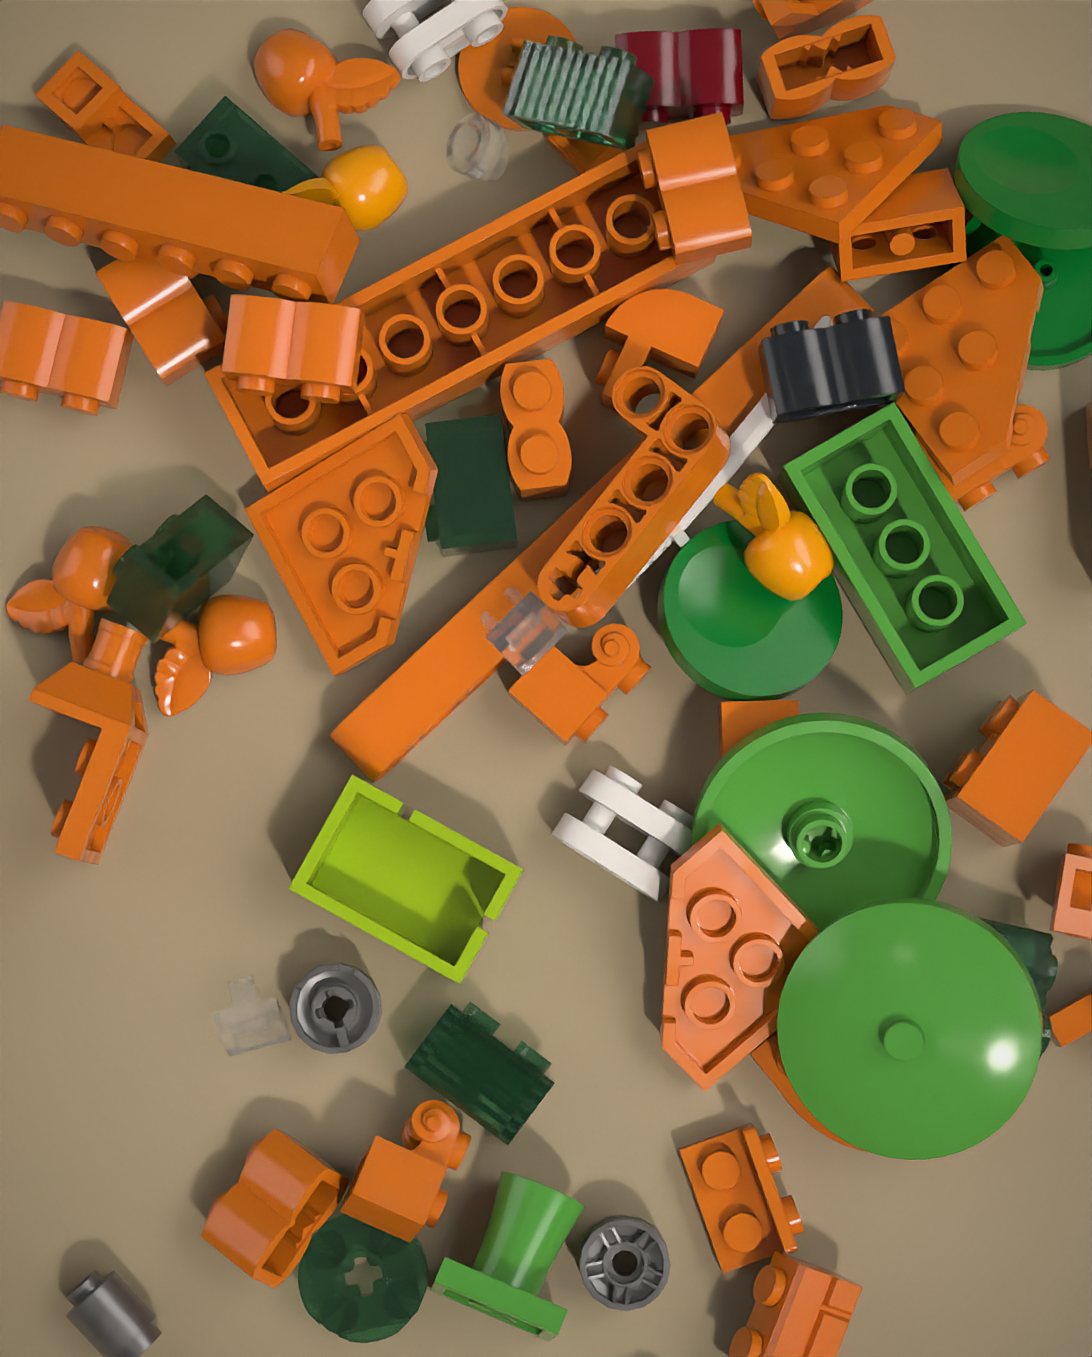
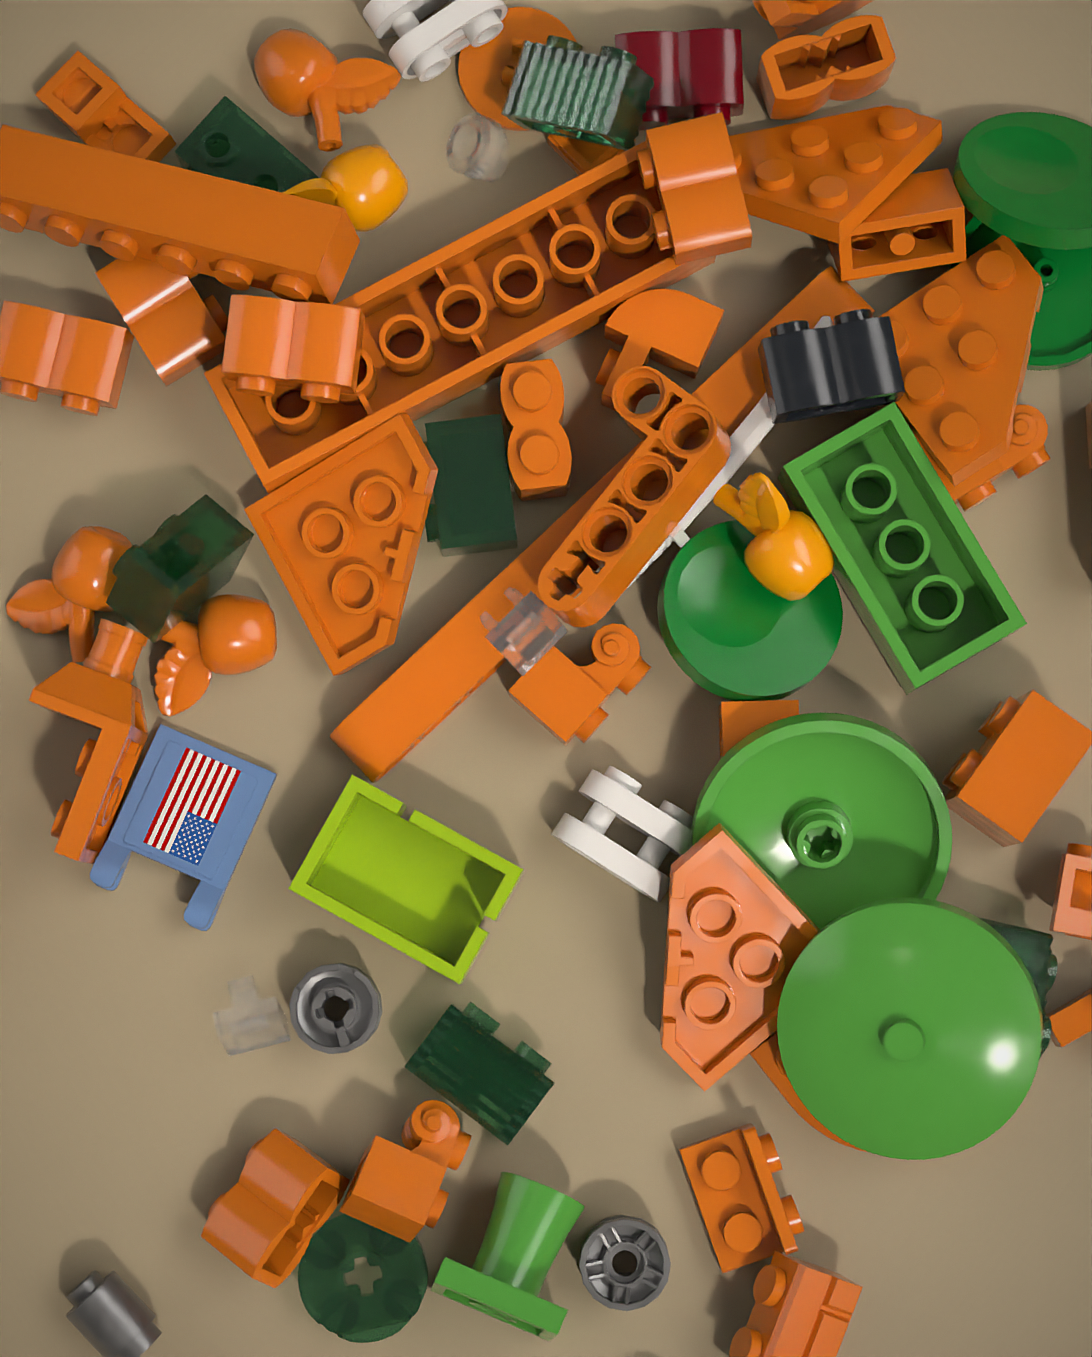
none -> medium blue flag [90,724,277,931]

